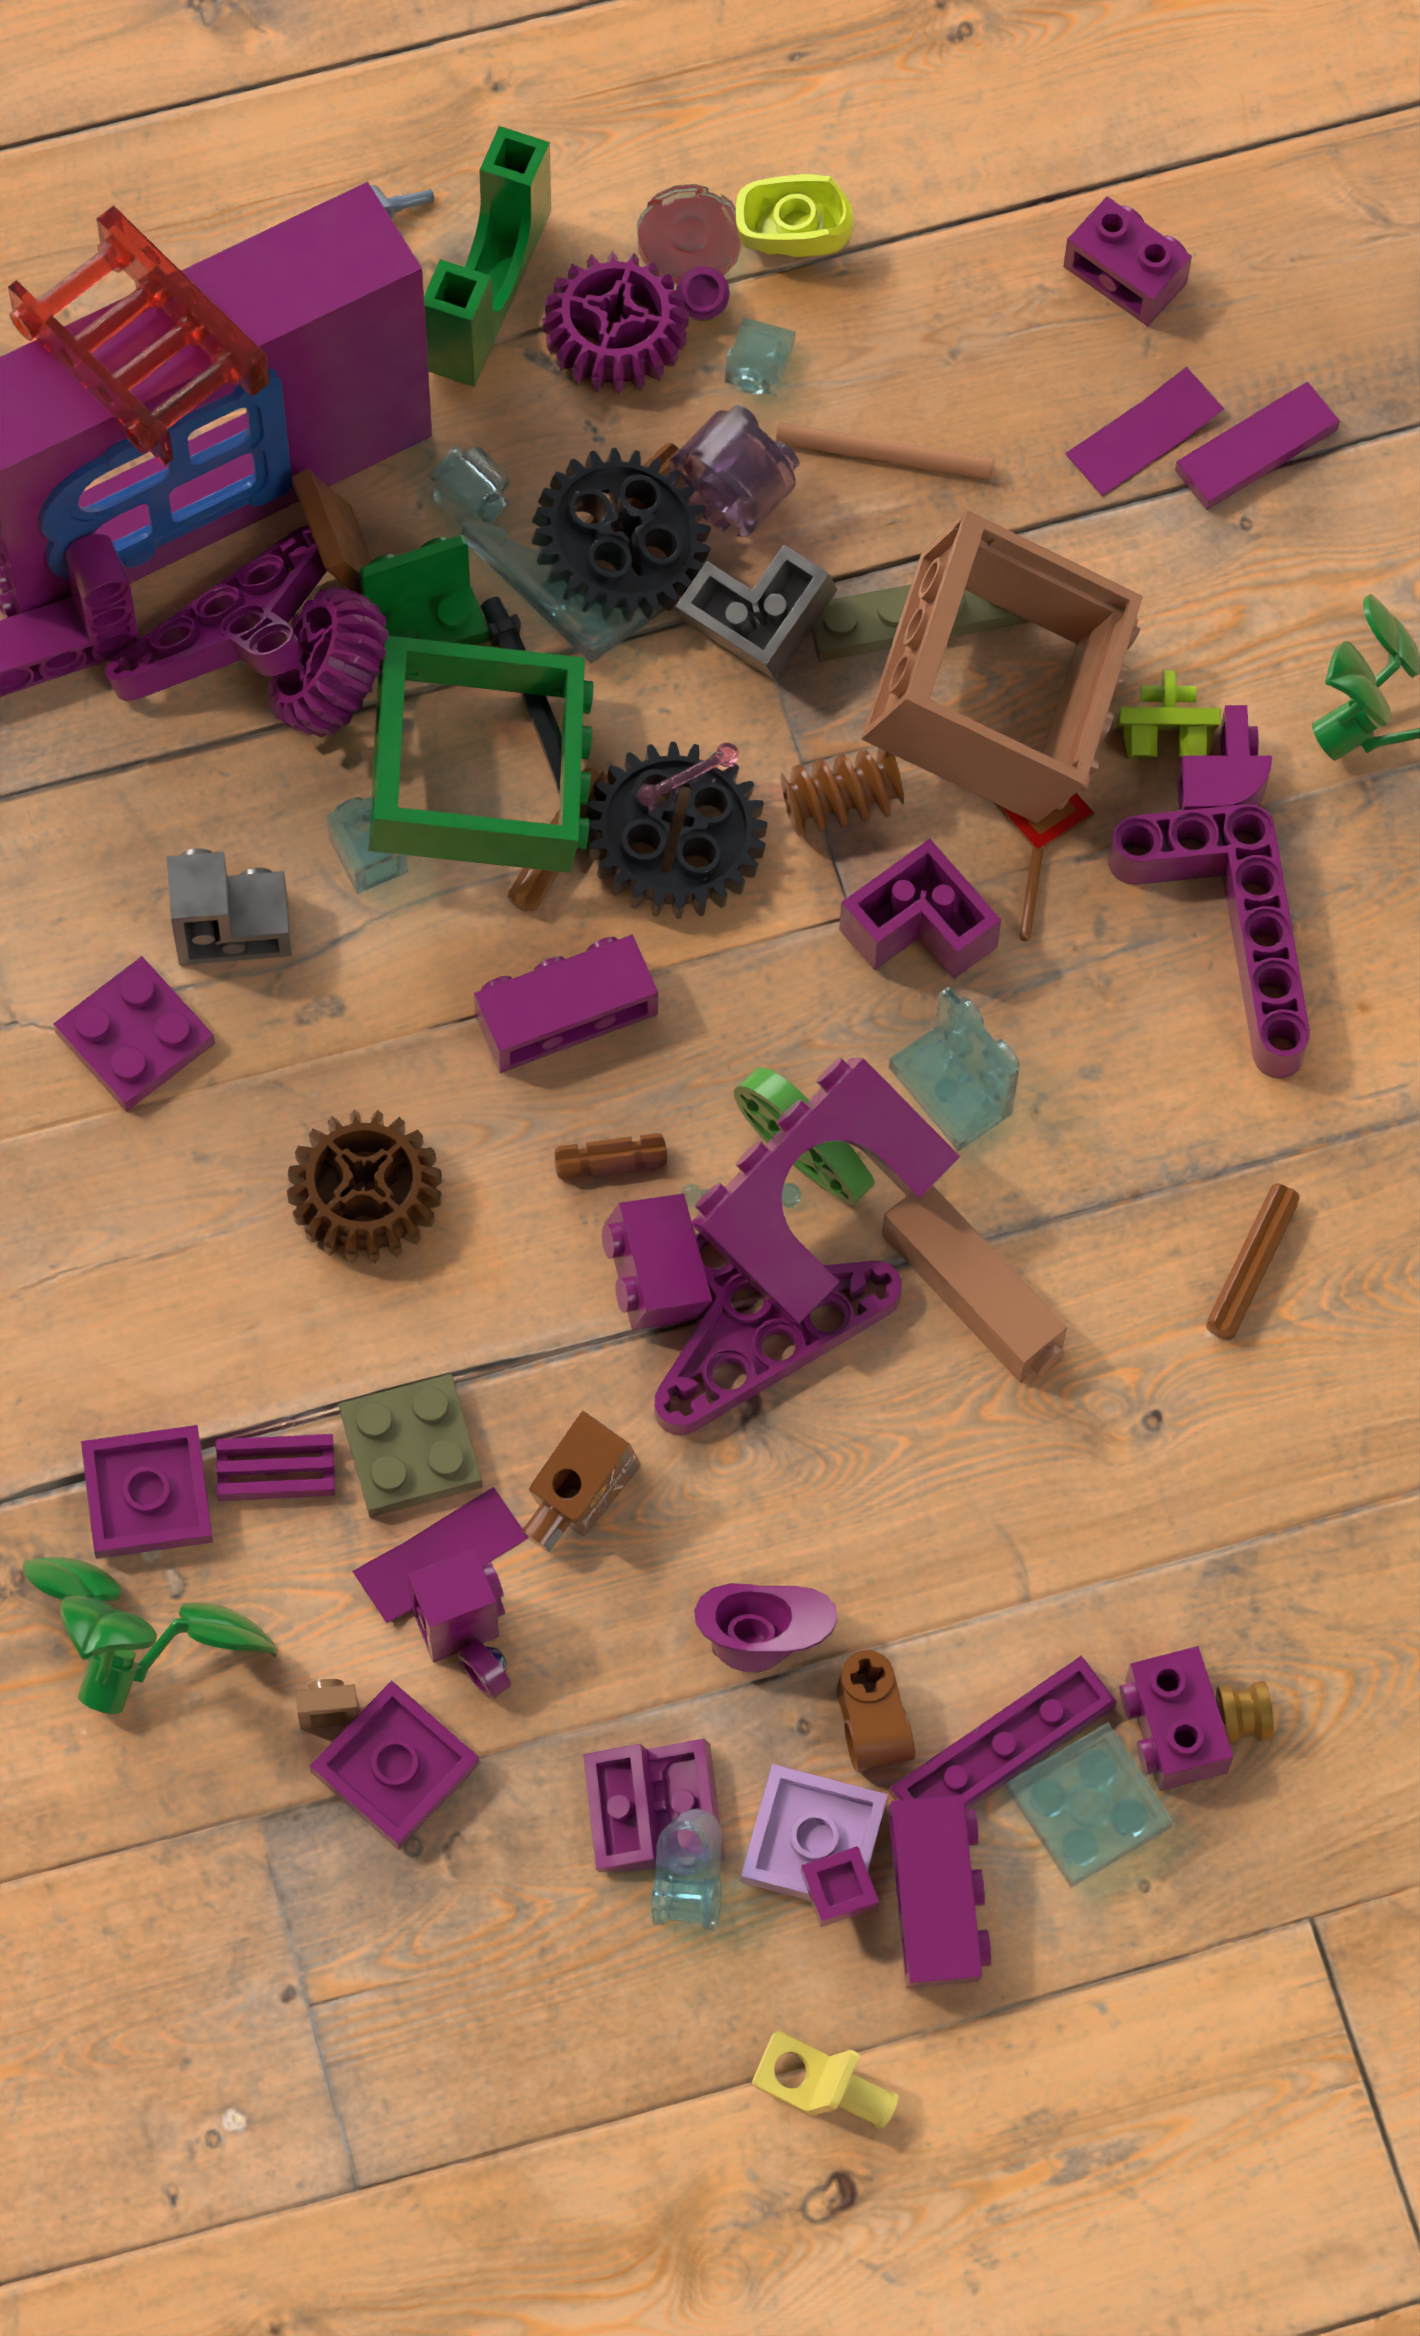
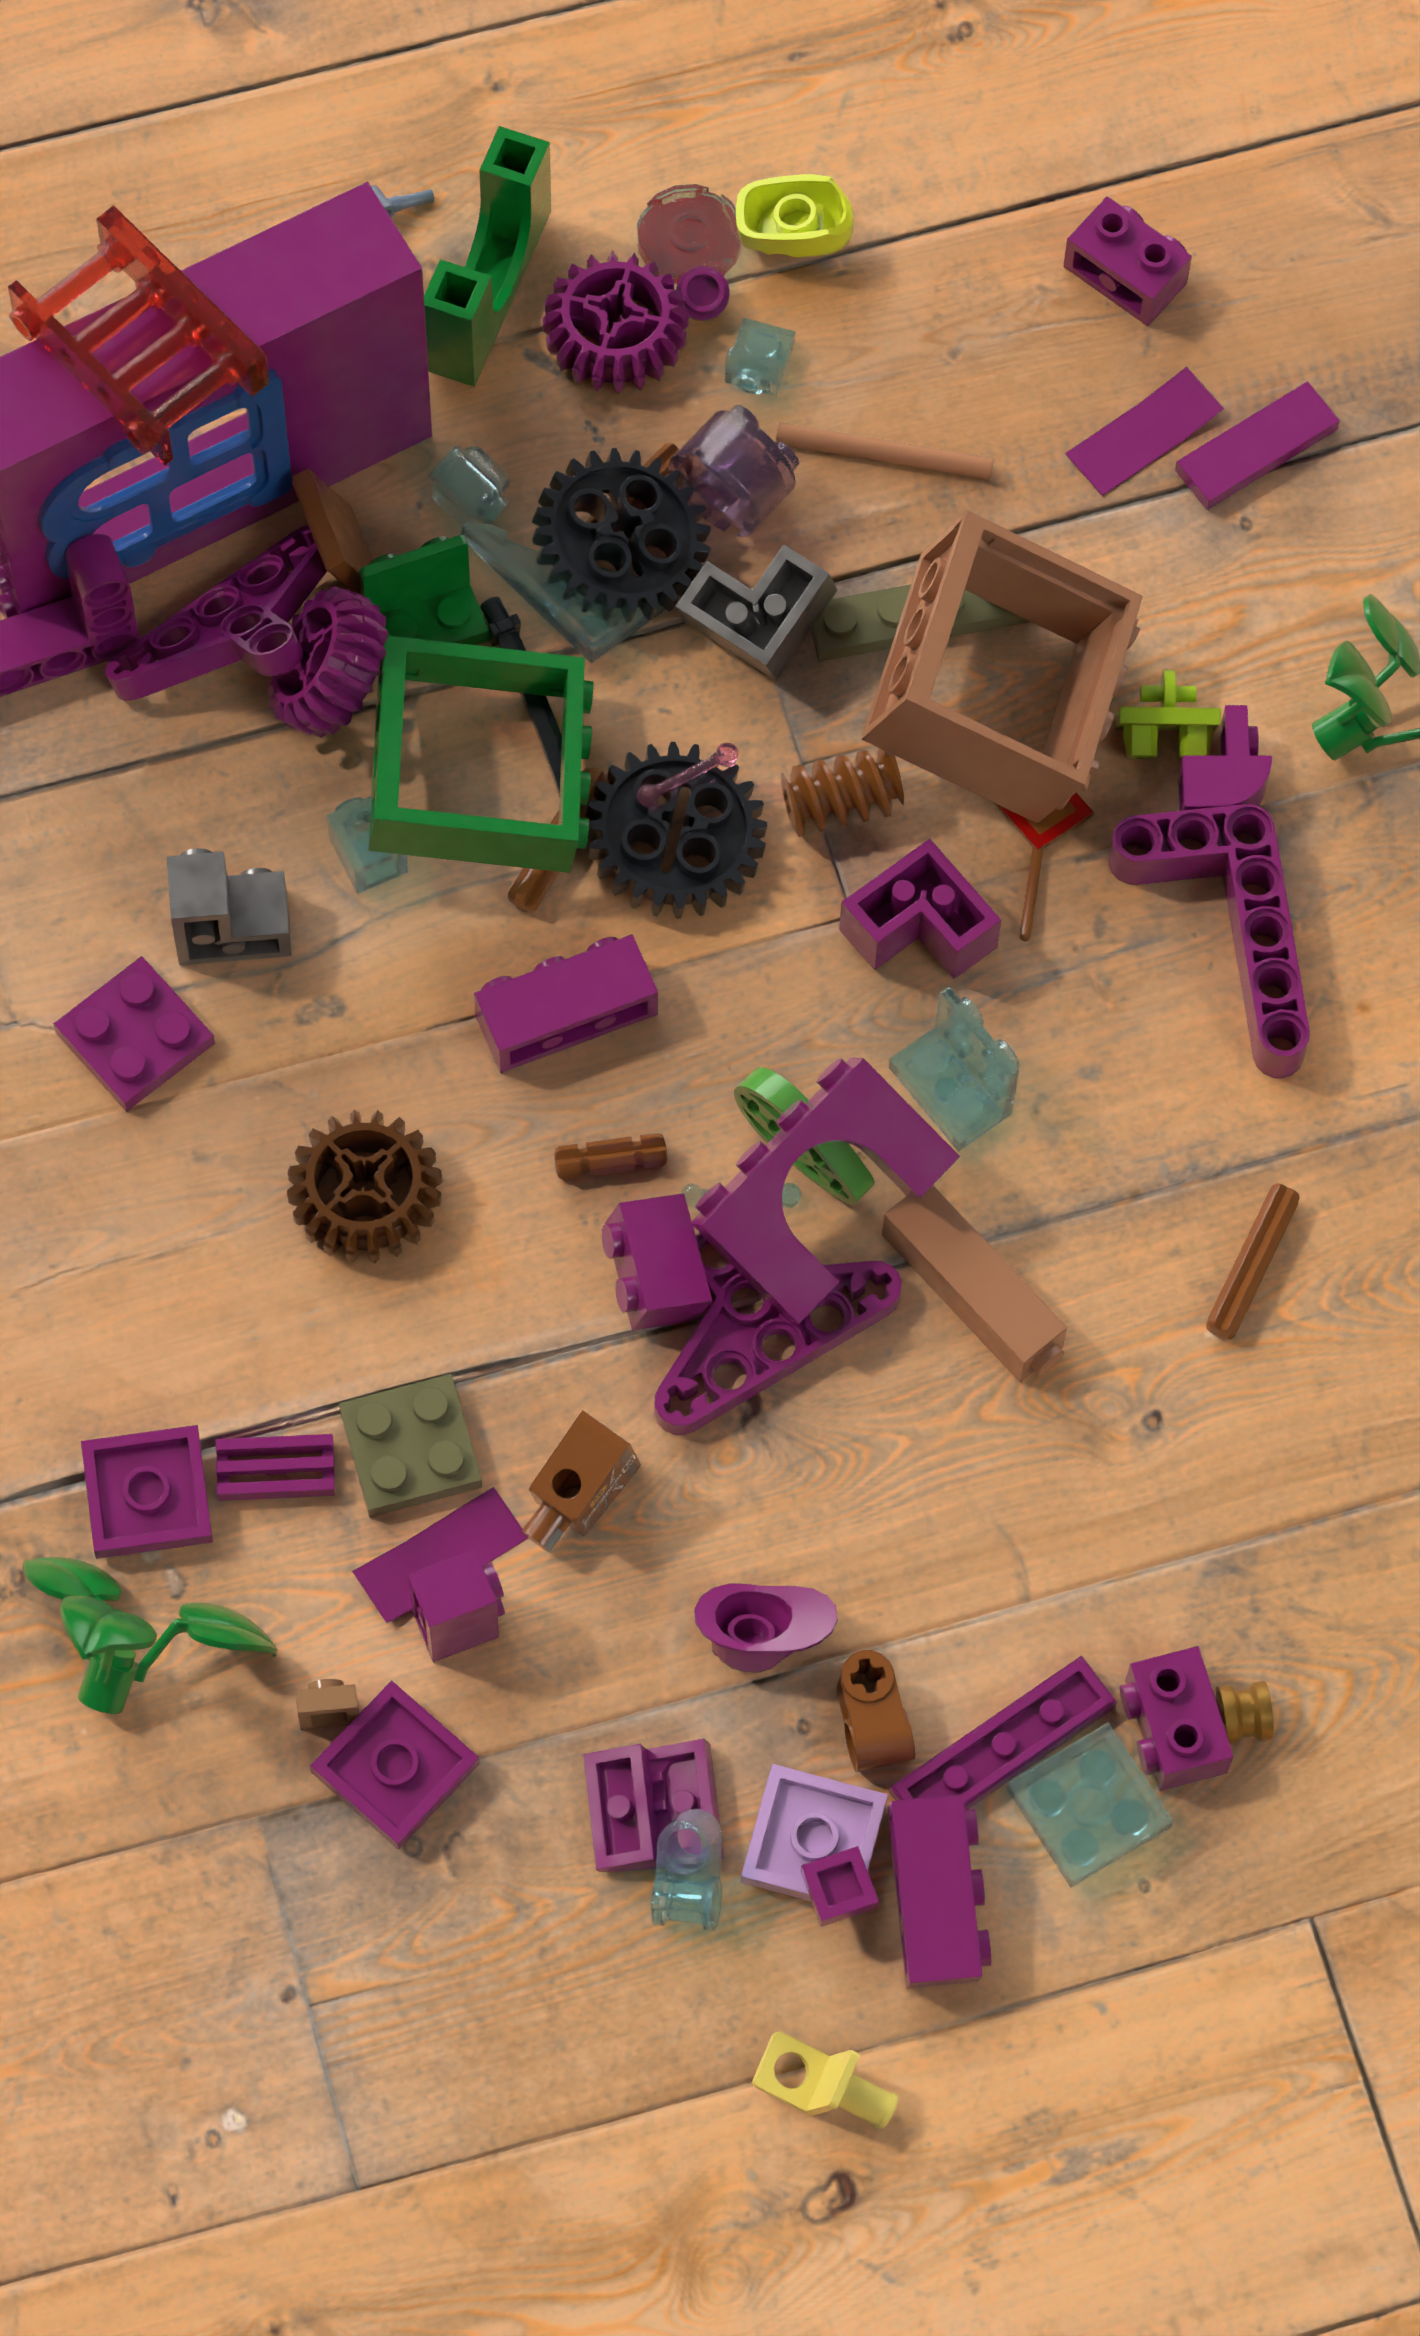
magenta tile [457,1639,511,1699] -> none

